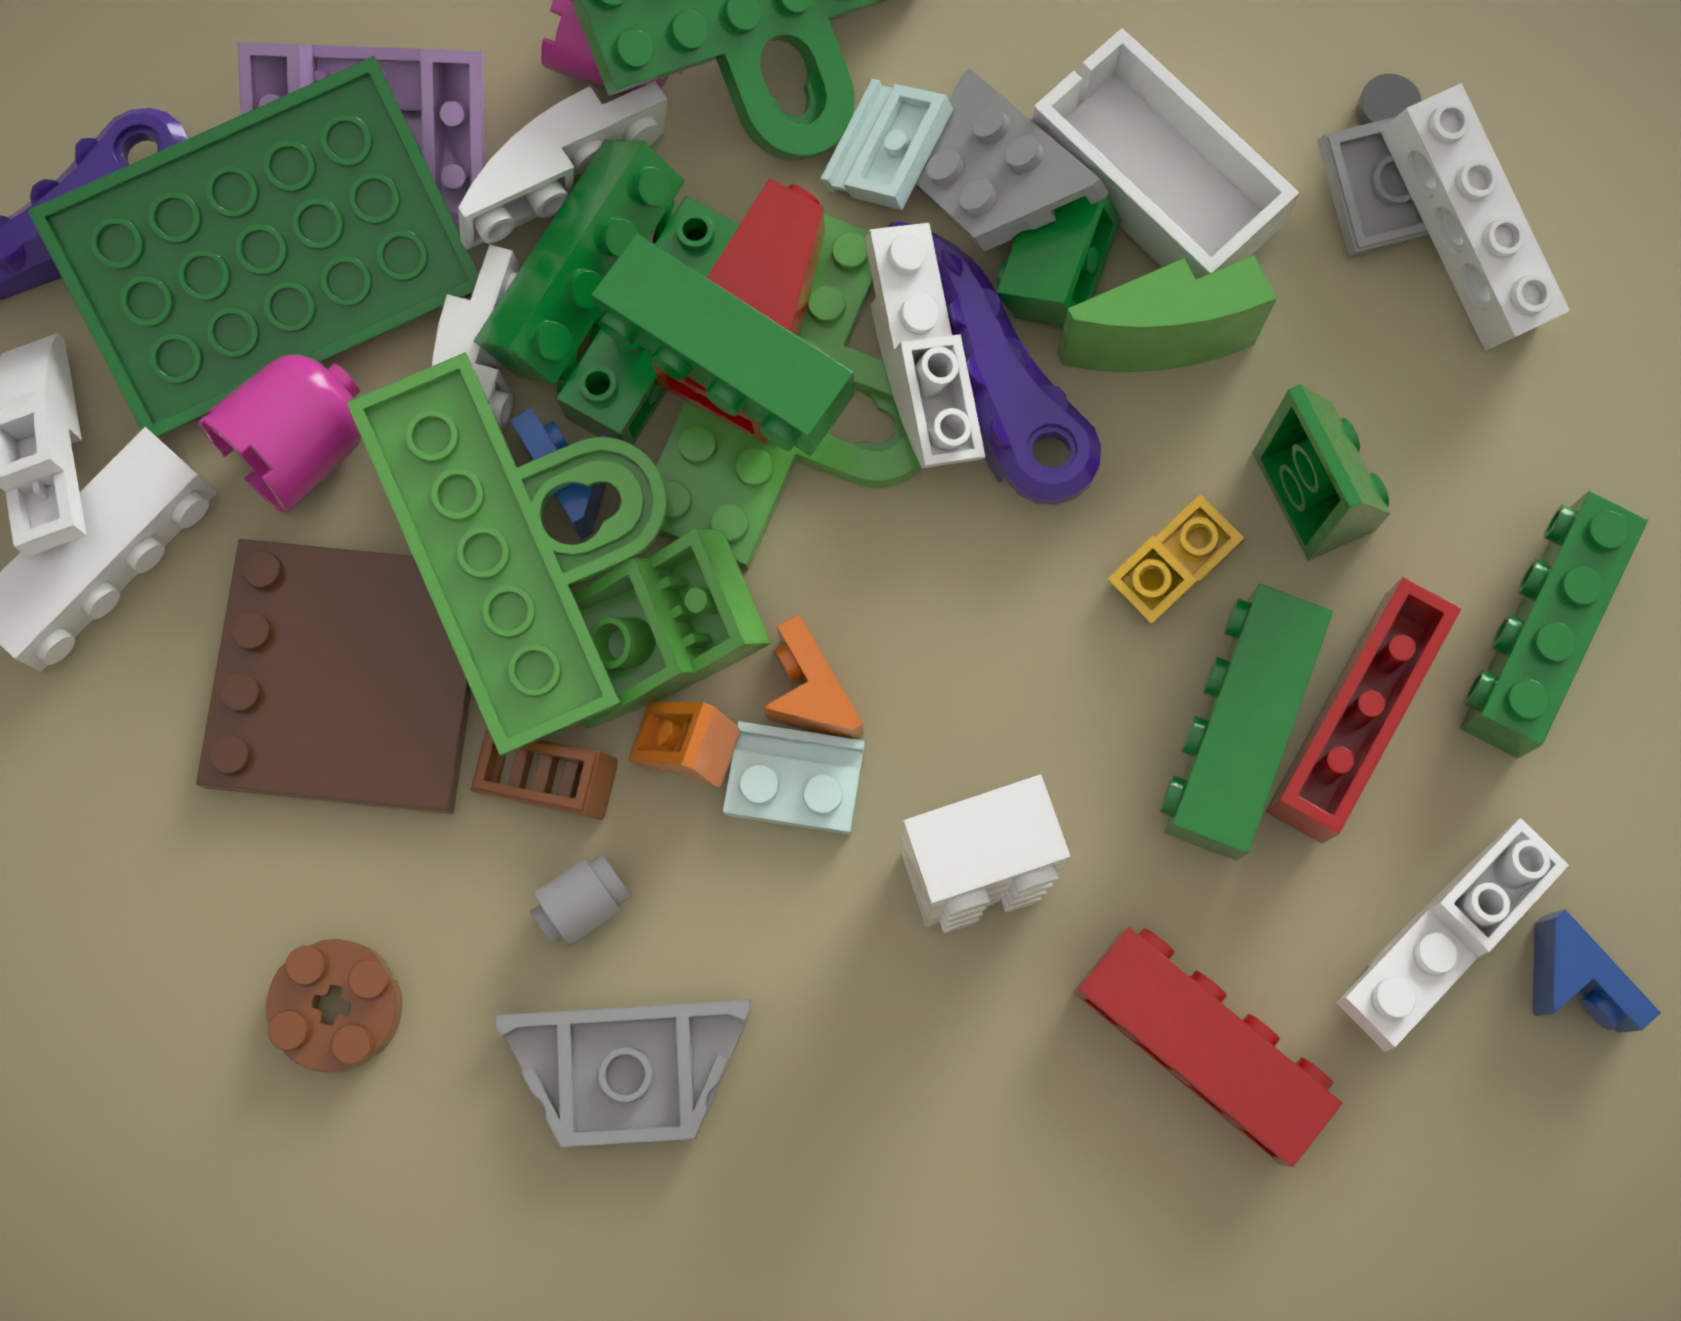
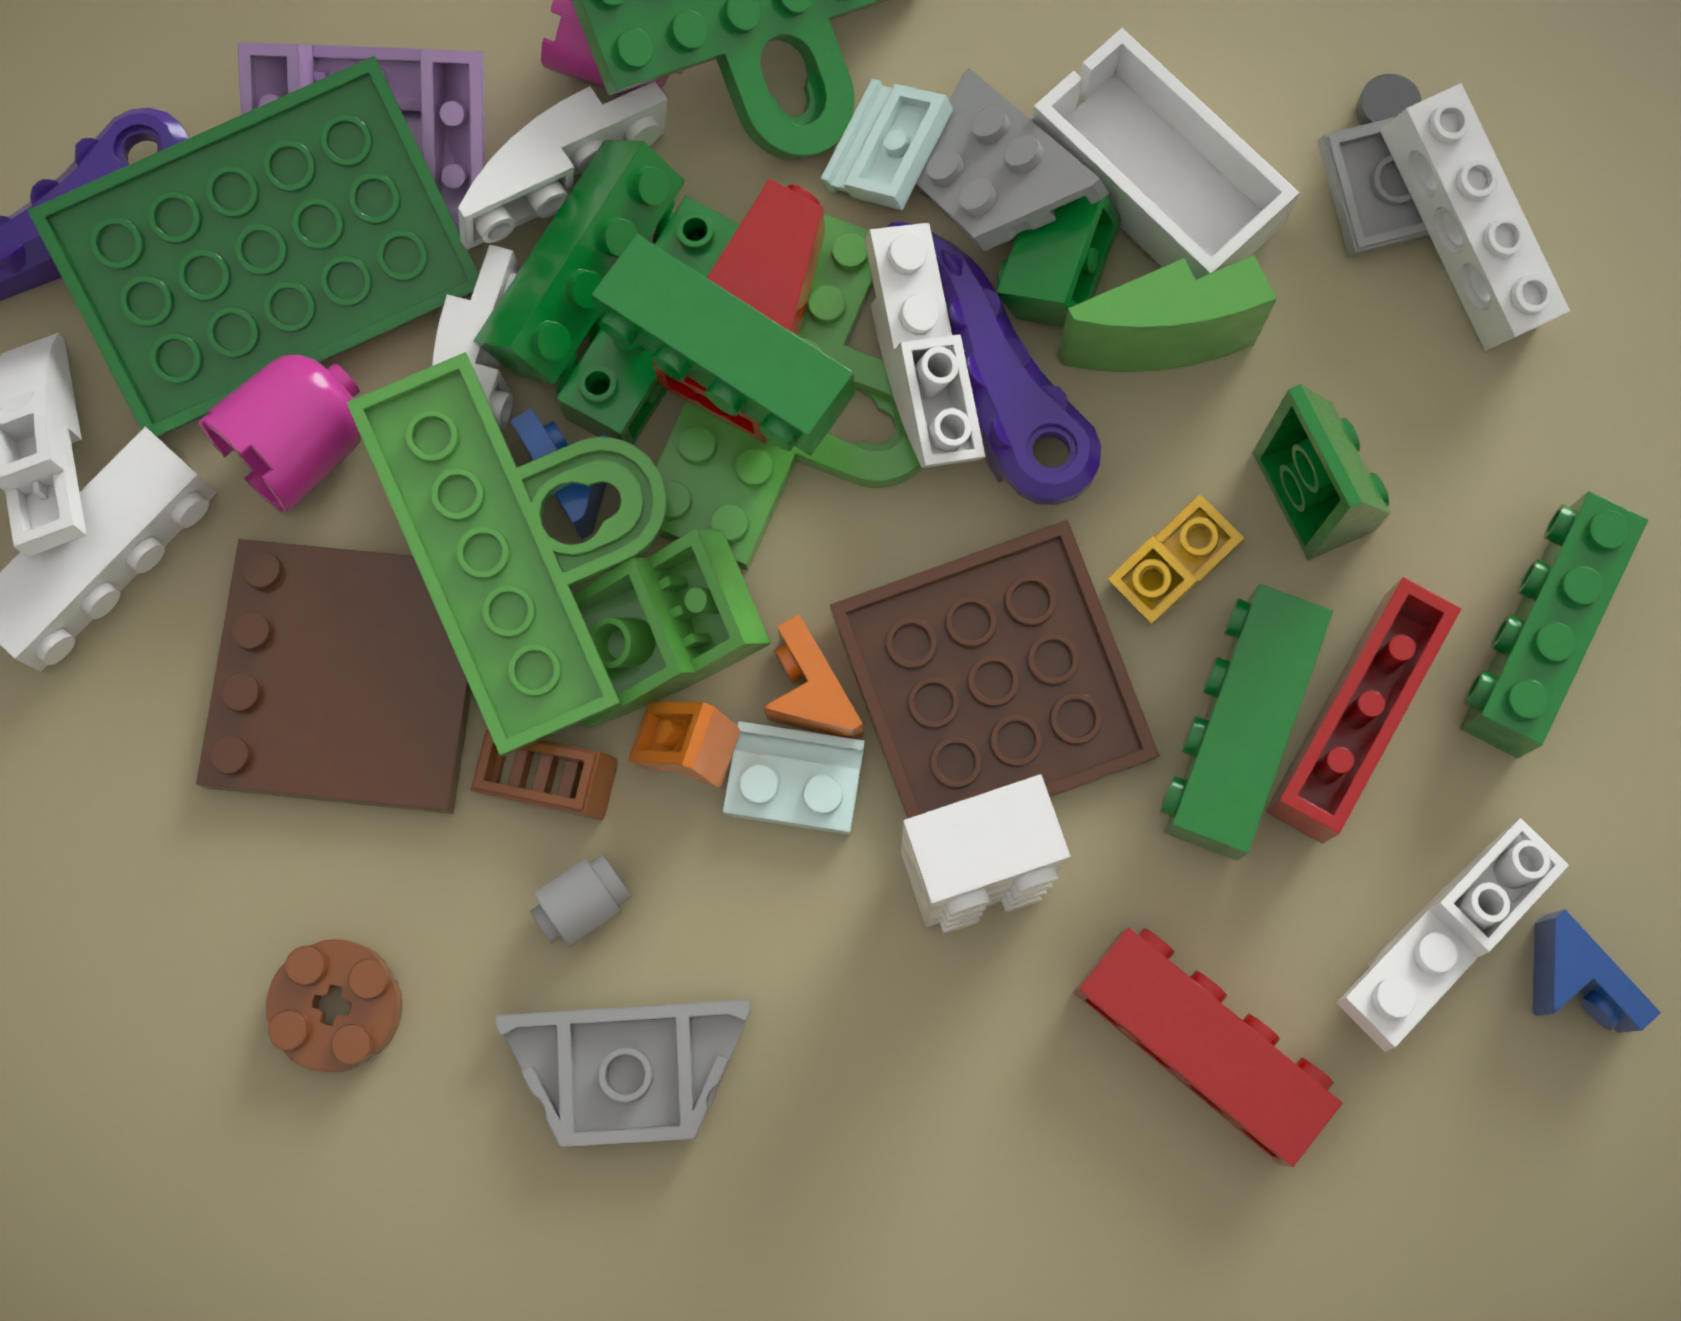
none -> reddish brown plate [830,520,1160,819]

